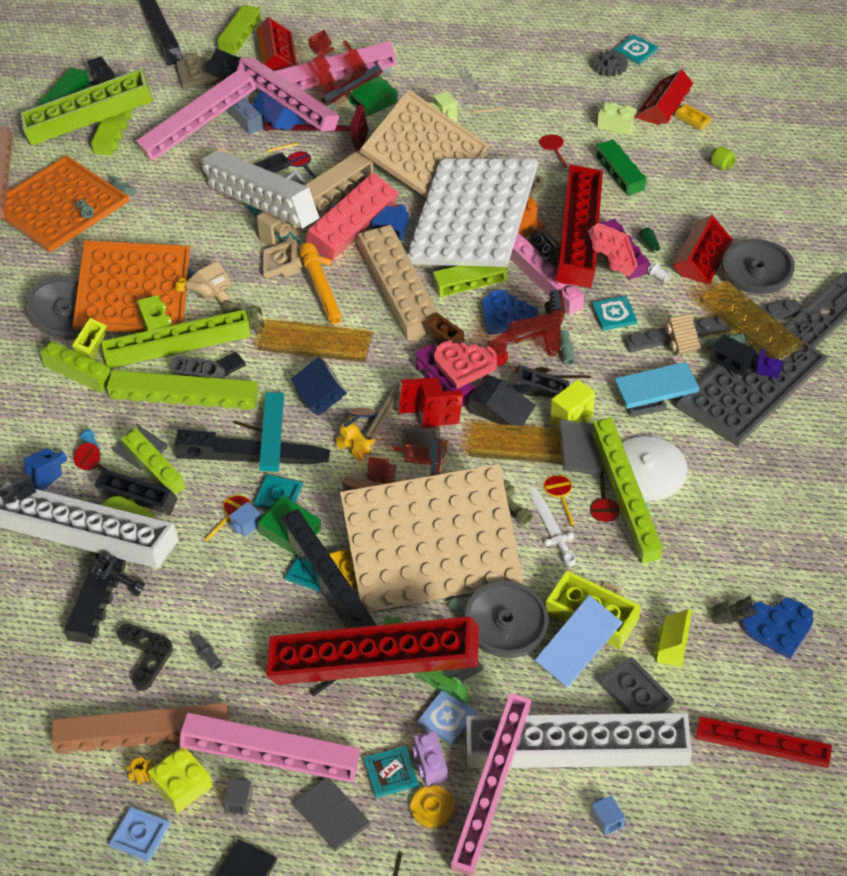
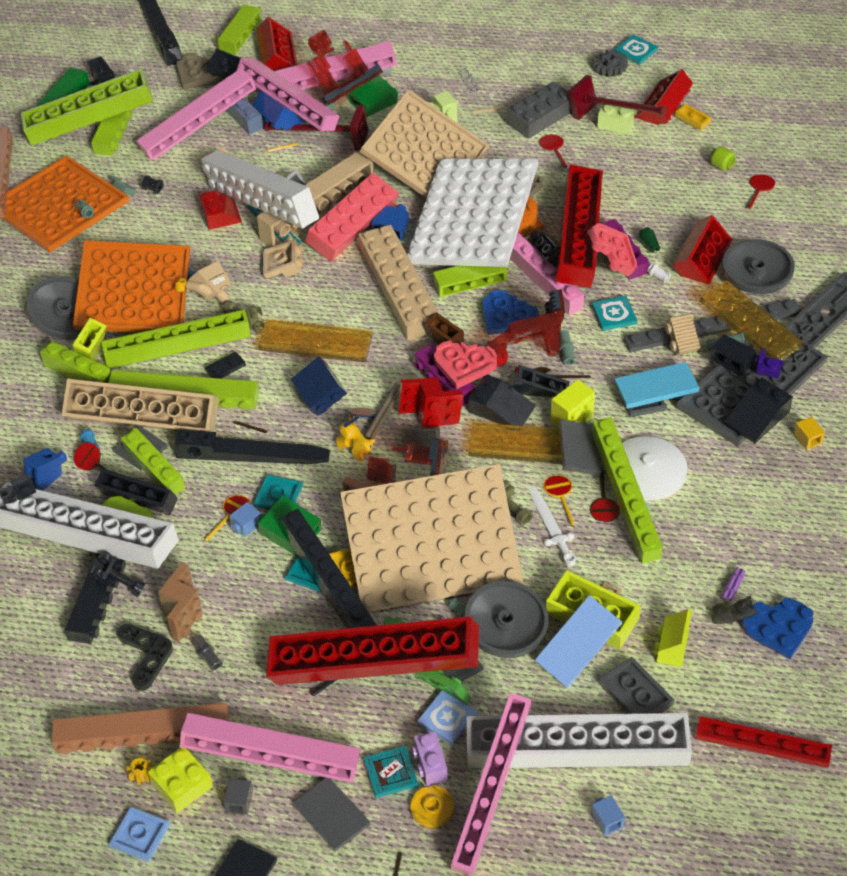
lime brick [137,295,172,331] -> none
dark grey beam [169,356,225,379] -> none
black plate [253,152,291,173] -> none
teal tile [259,392,284,472] -> none
piece [287,151,317,179] -> none
light orange cylinder [300,243,342,325] -> none
green brick [595,139,647,196] -> none
none -> tan brick [61,379,219,432]
none -> black bush [142,175,164,194]
none -> medium nougat bracket [158,562,203,642]
none -> red slope [199,190,242,230]
none -> dark grey brick [506,81,572,139]
none -> dark red tile [568,75,667,120]
none -> medium lavender axle [721,567,745,603]
none -> black slope [724,378,793,444]
none -> red piece [748,174,775,209]
none -> yellow brick [794,416,825,450]

